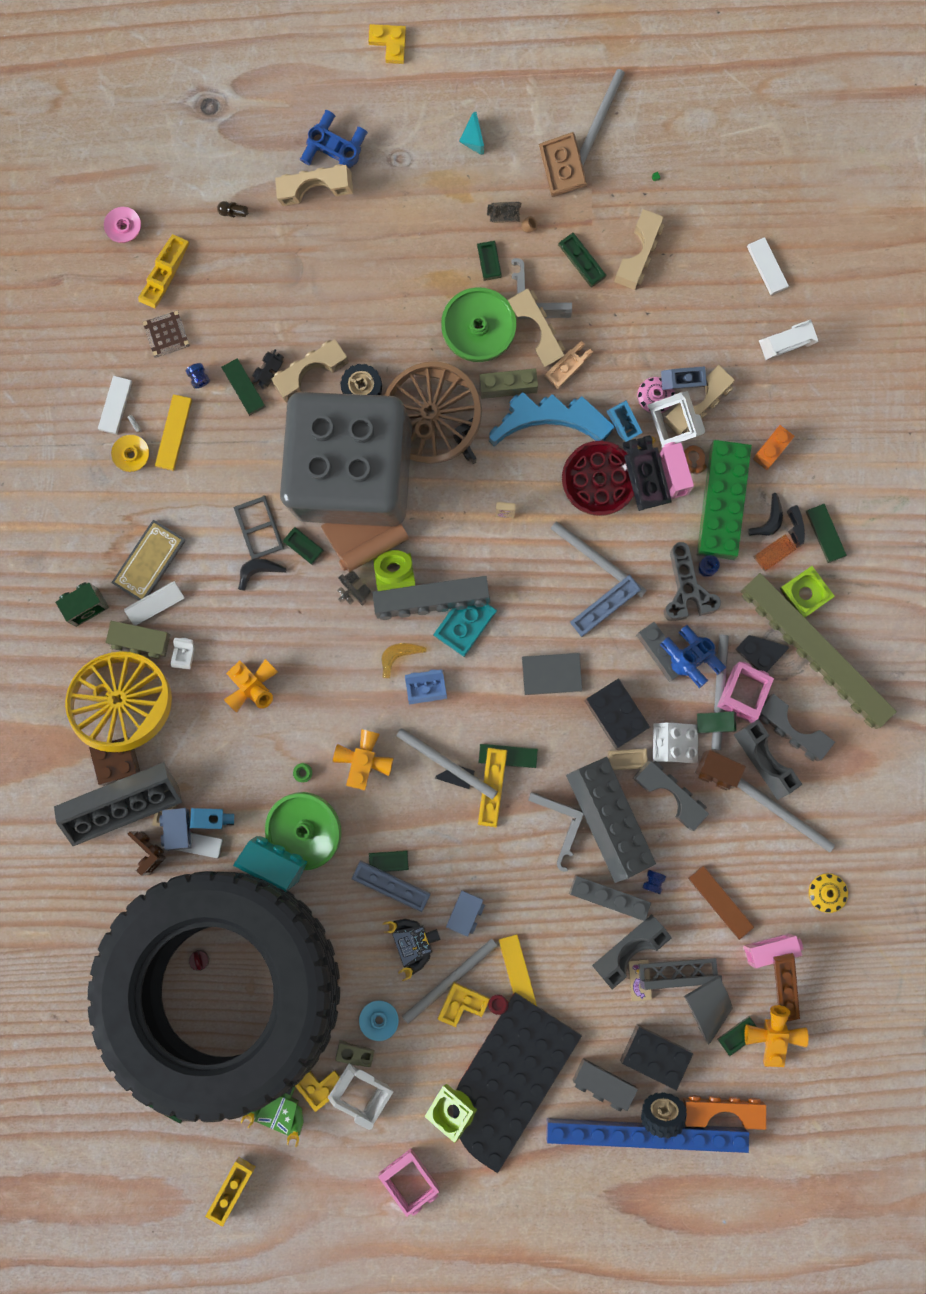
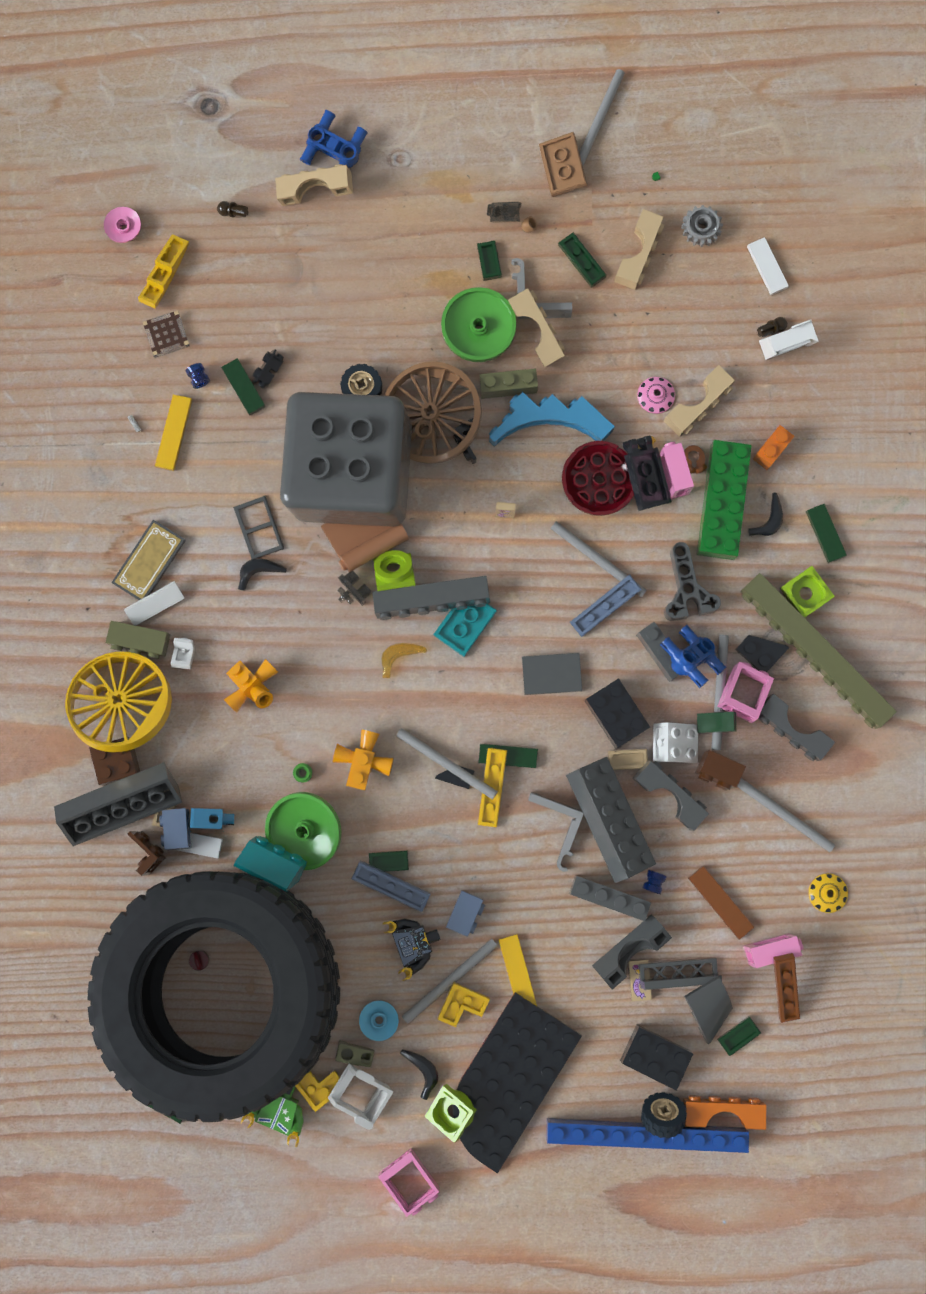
dark green brick [55,582,109,627] -> none
white tile [98,376,132,435] -> none
yellow dish [111,435,149,472] -> none
yellow brick [205,1157,256,1227] -> none
tan arch [272,339,348,402] -> none
dark green tile [283,527,324,565] -> none
yellow plate [368,24,406,64] -> none
medium blue bracket [405,669,447,705] -> none
teal slope [459,112,484,155] -> none
dark red tile [488,995,509,1015] -> none
light nougat hinge [544,341,593,390] -> none
dark grey brick [572,1058,638,1111] -> none
dark azure torso [607,400,643,442] -> none
white piece [647,391,705,448] -> none
sand blue brick [661,366,707,390] -> none
clear blue wheel [698,555,720,577] -> none
dark grey arch [734,719,803,800] -> none
light orange brick [745,1005,809,1067] -> none
clear orange tile [753,534,796,572] -> none
black slope [787,505,805,548] -> none
none -> black piece [400,1049,439,1100]
none -> light grey gear [681,205,723,247]
none -> dark brown axle [757,317,788,337]

